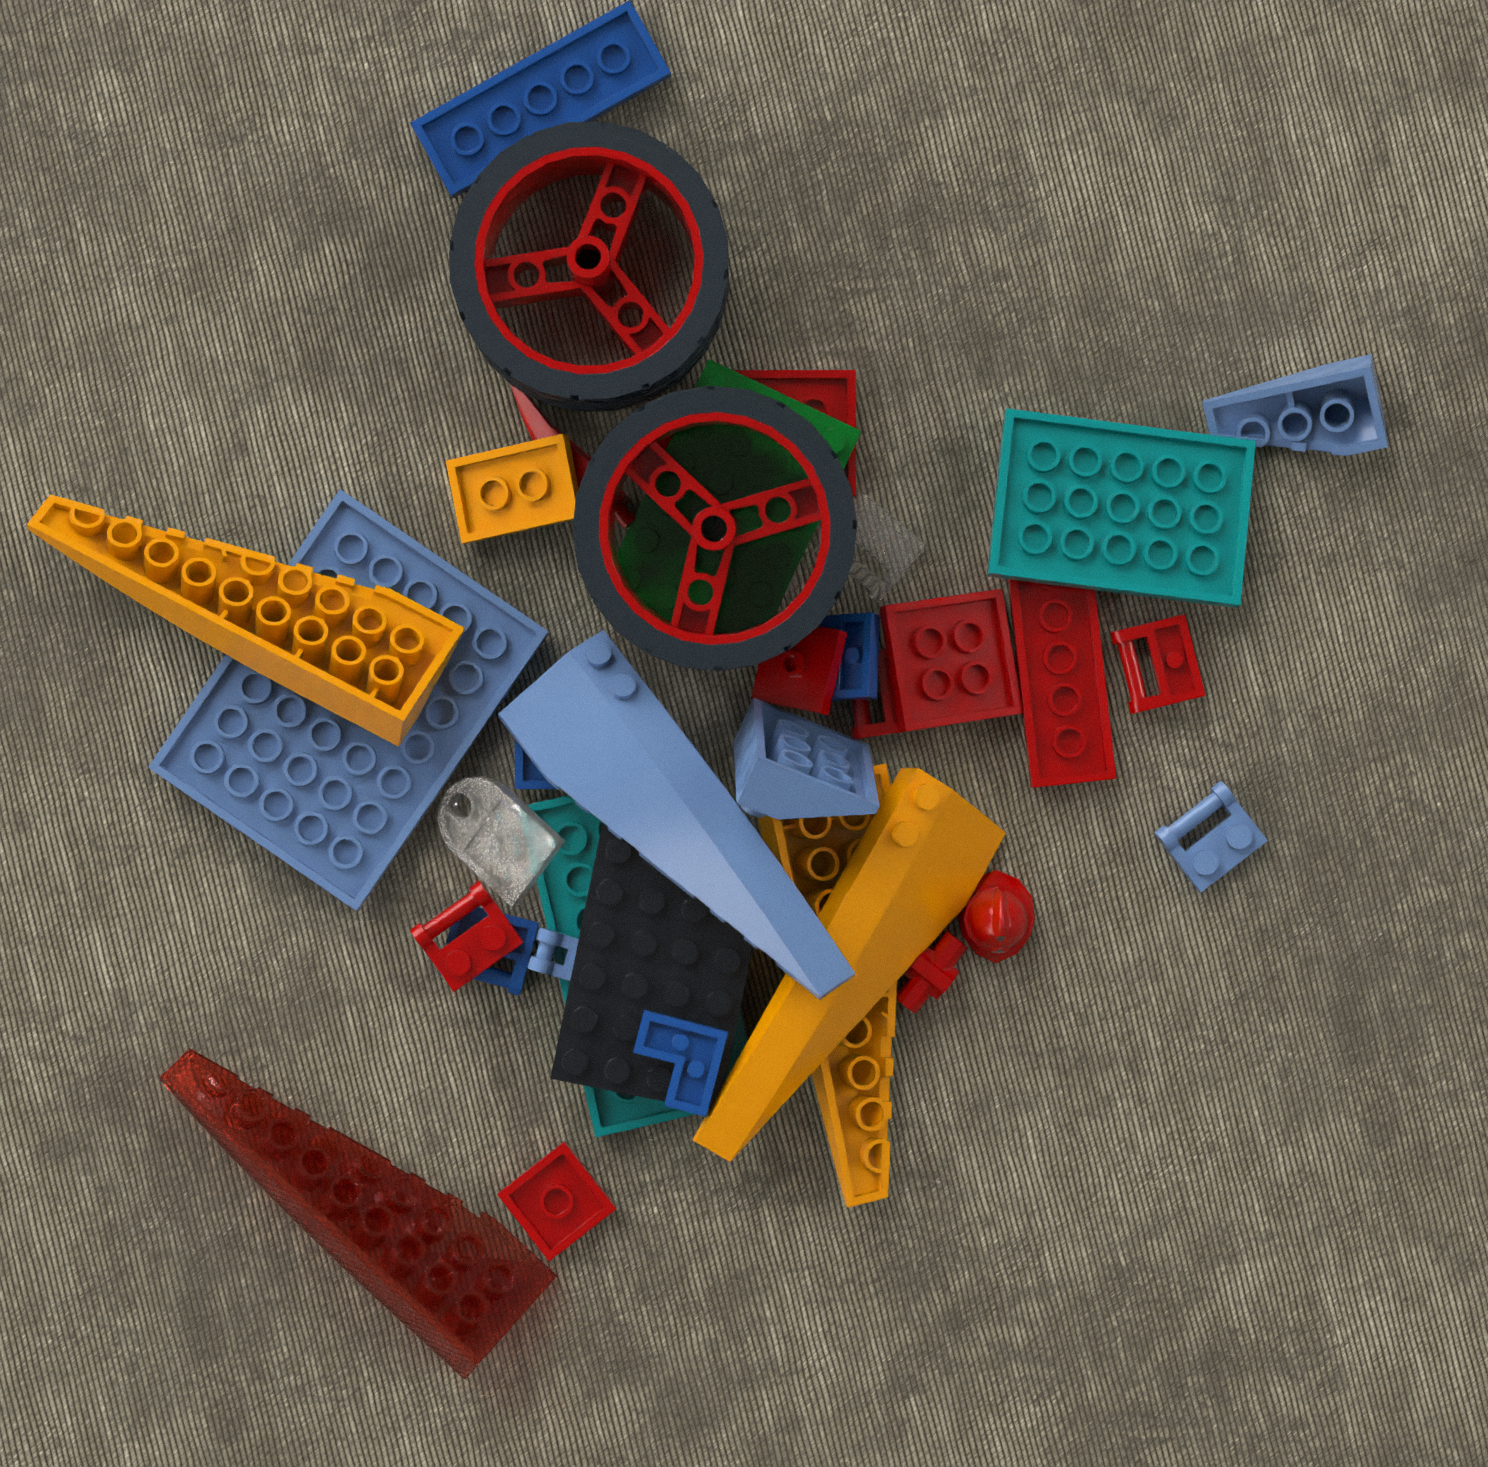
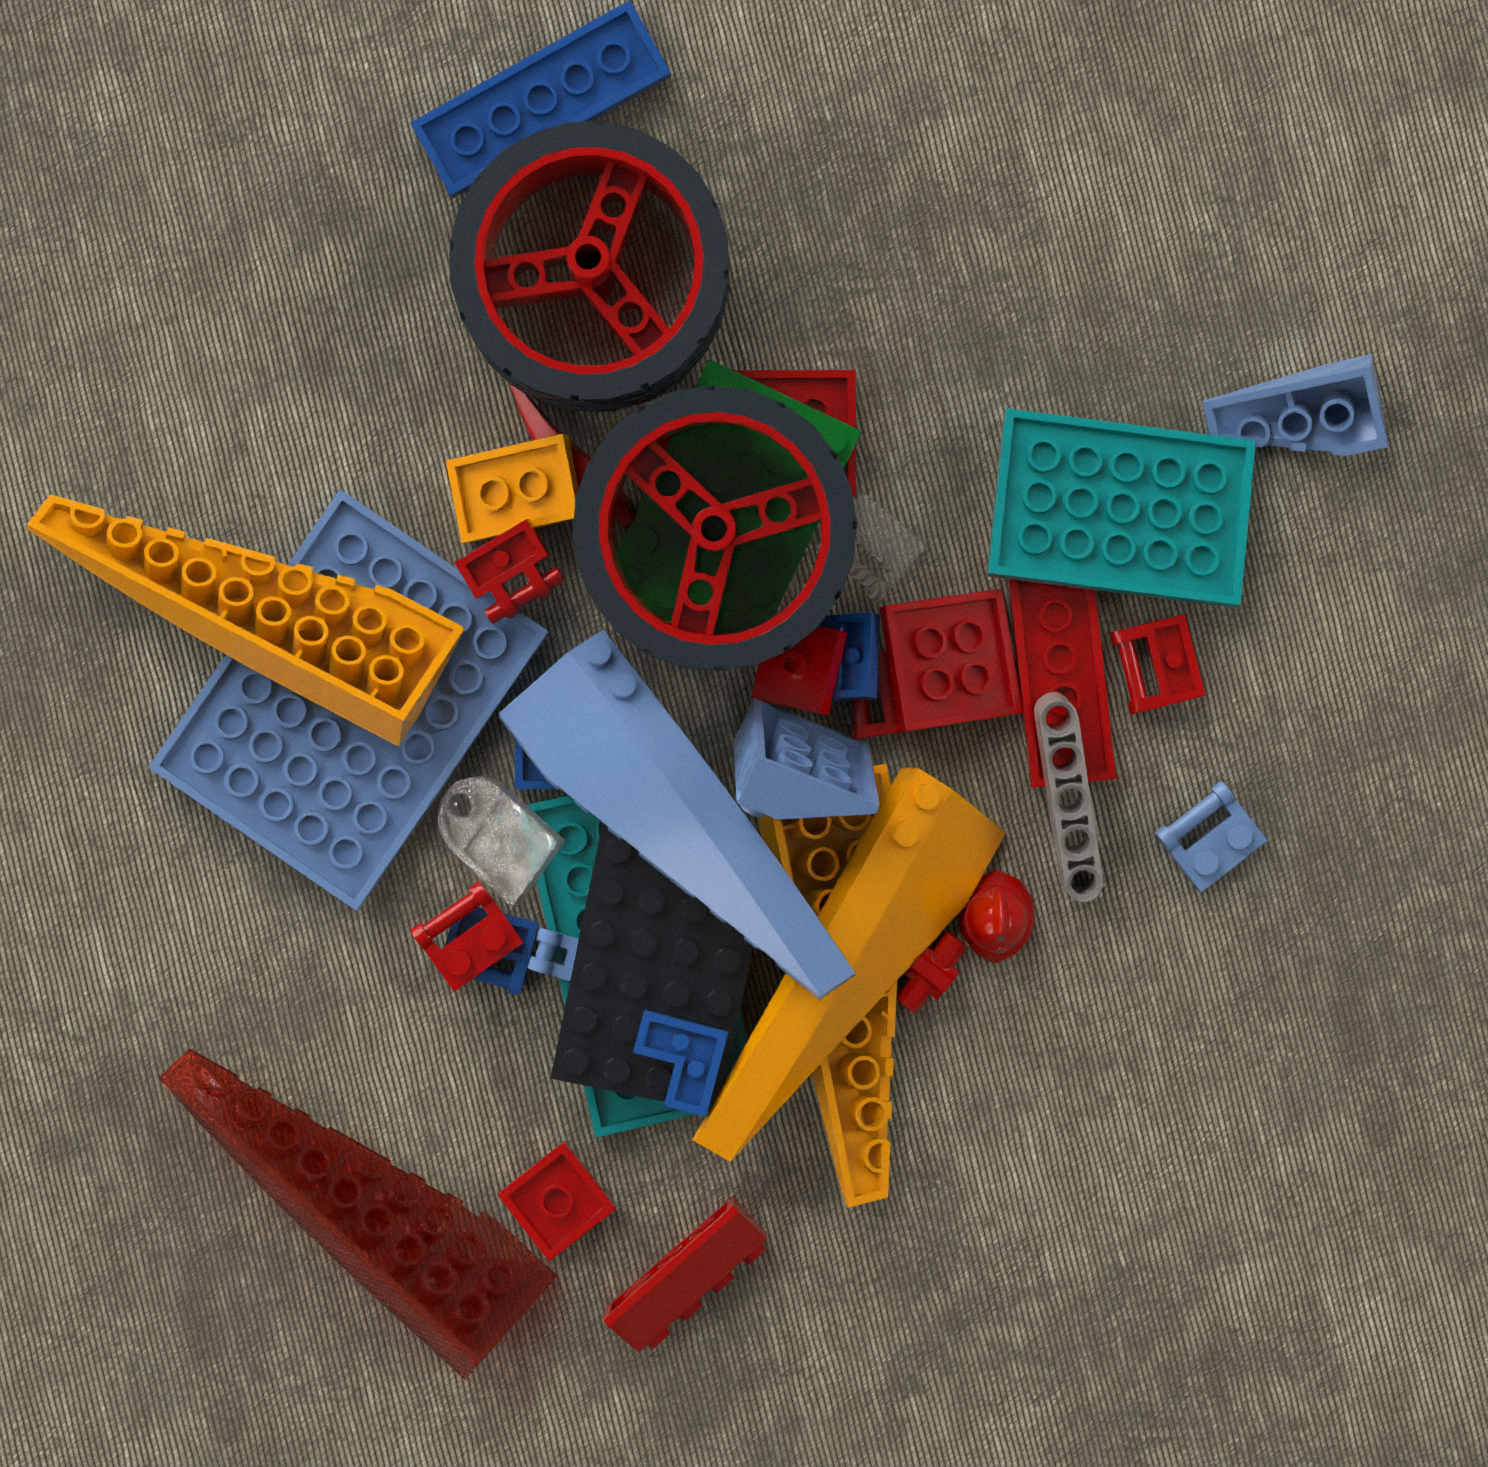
none -> red plate [454,519,566,624]
none -> red slope [603,1195,767,1352]
none -> light grey beam [1034,692,1103,902]

